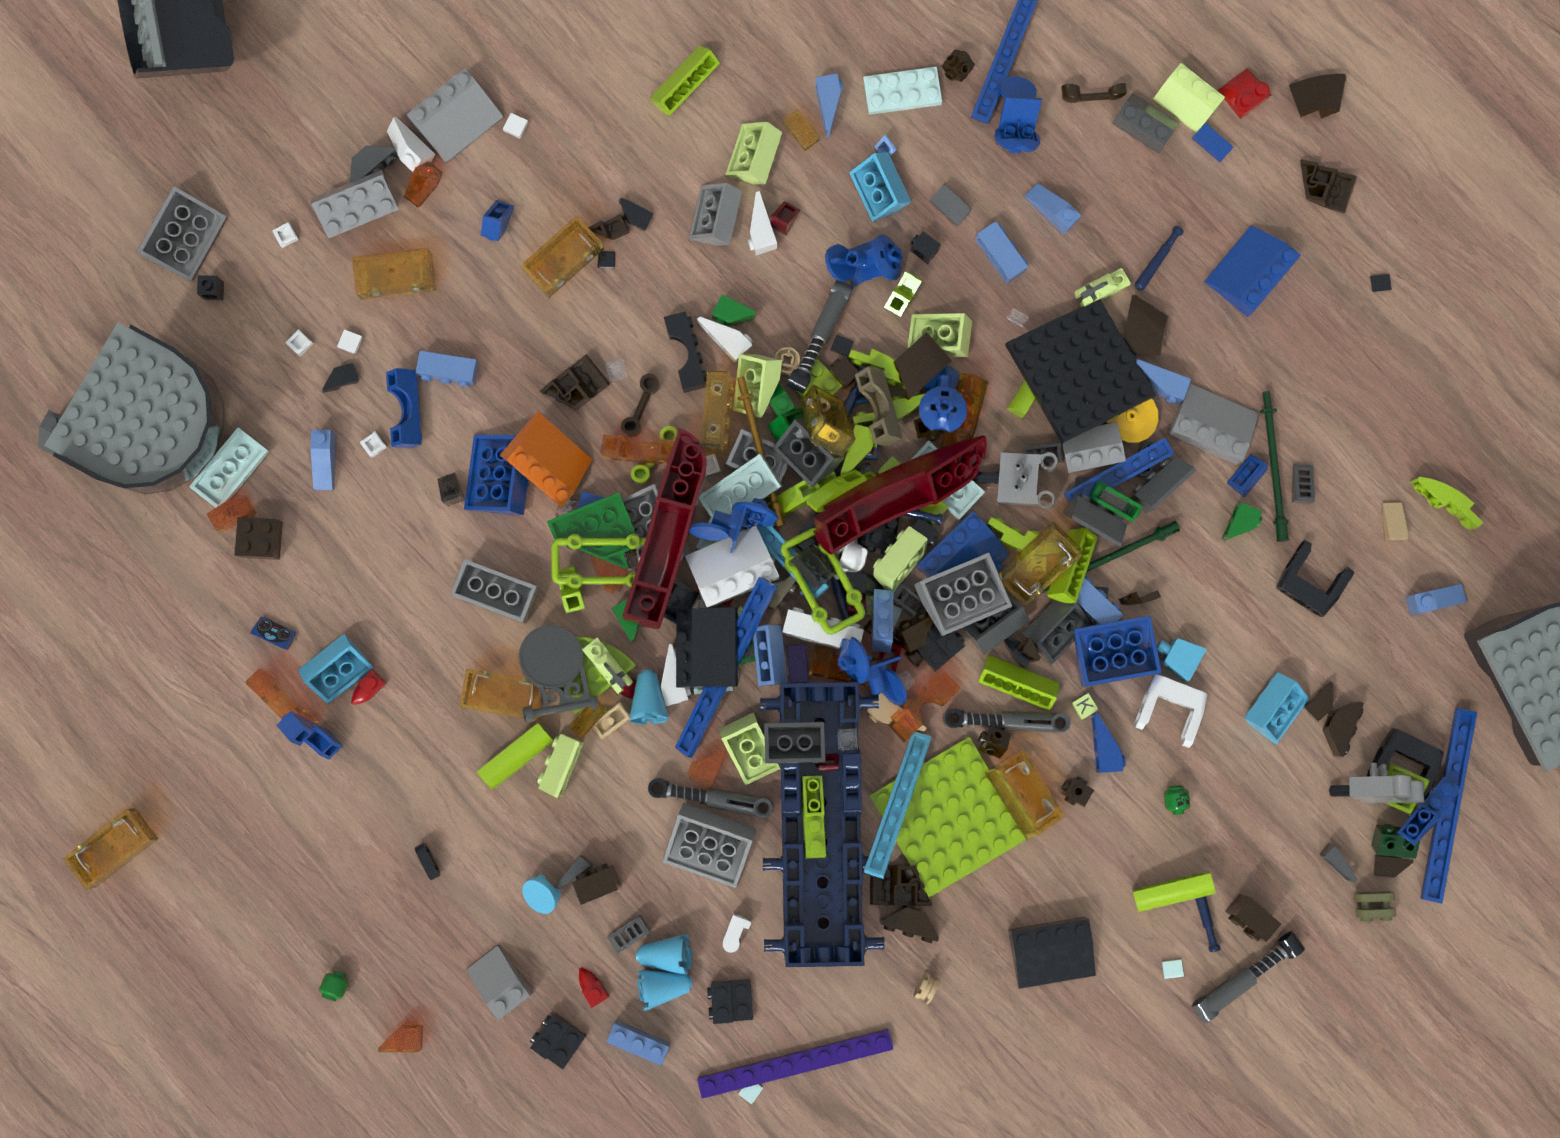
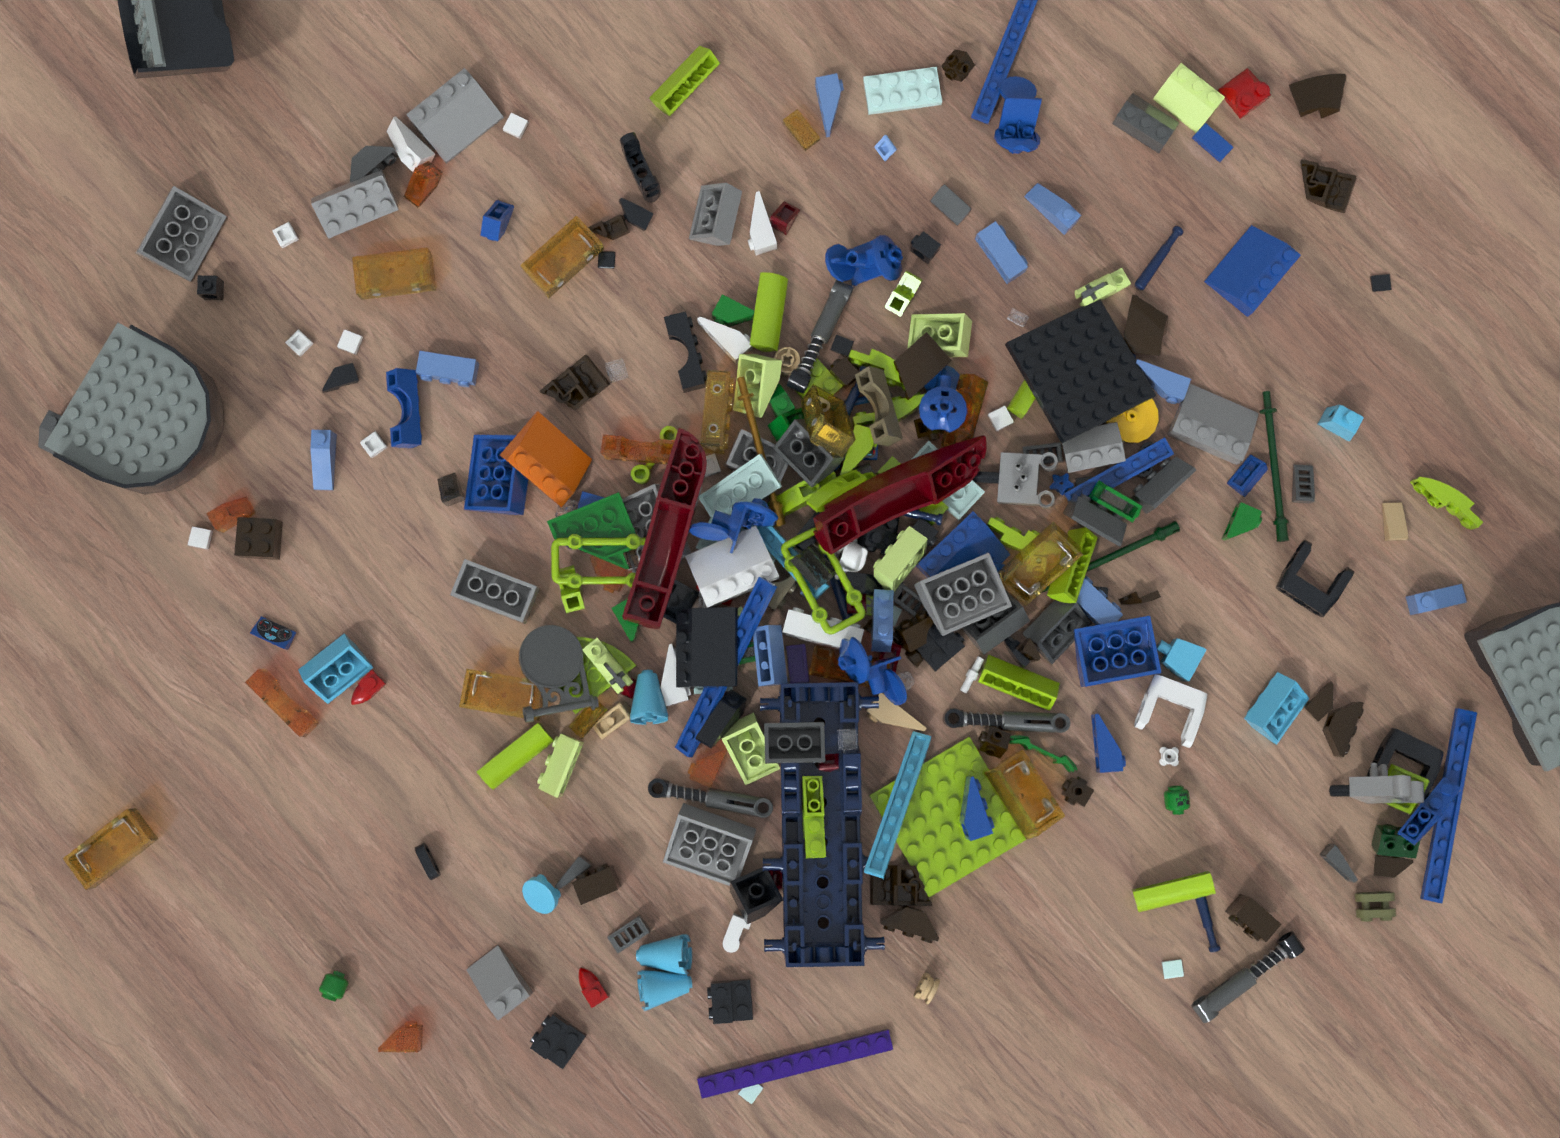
light aqua plate [189,427,270,511] -> none
blue arch [276,711,343,760] -> none
medium blue brick [606,1020,670,1066] -> none
dark brown piece [621,373,660,437] -> none
yellowish green slope [725,122,782,185] -> none
medium azure slope [849,152,911,222] -> none
clear orange arch [888,672,961,742] -> none
black slope [1008,917,1096,989] -> none
dark brown piece [1061,83,1127,103] -> none
yellowish green tile [1071,693,1099,720] -> none
none -> white tile [188,527,213,550]
none -> black connector [620,132,661,203]
none -> black slope [695,689,747,749]
none -> black slope [730,867,783,924]
none -> lime brick [750,272,788,352]
none -> dark red slope [768,870,783,890]
none -> white bar [960,656,984,694]
none -> blue slope [960,776,995,841]
none -> white tile [988,406,1014,432]
none -> green piece [1009,735,1078,773]
none -> blue plate [1049,473,1074,495]
none -> white plate [1159,747,1179,766]
none -> medium azure torso [1318,405,1364,441]

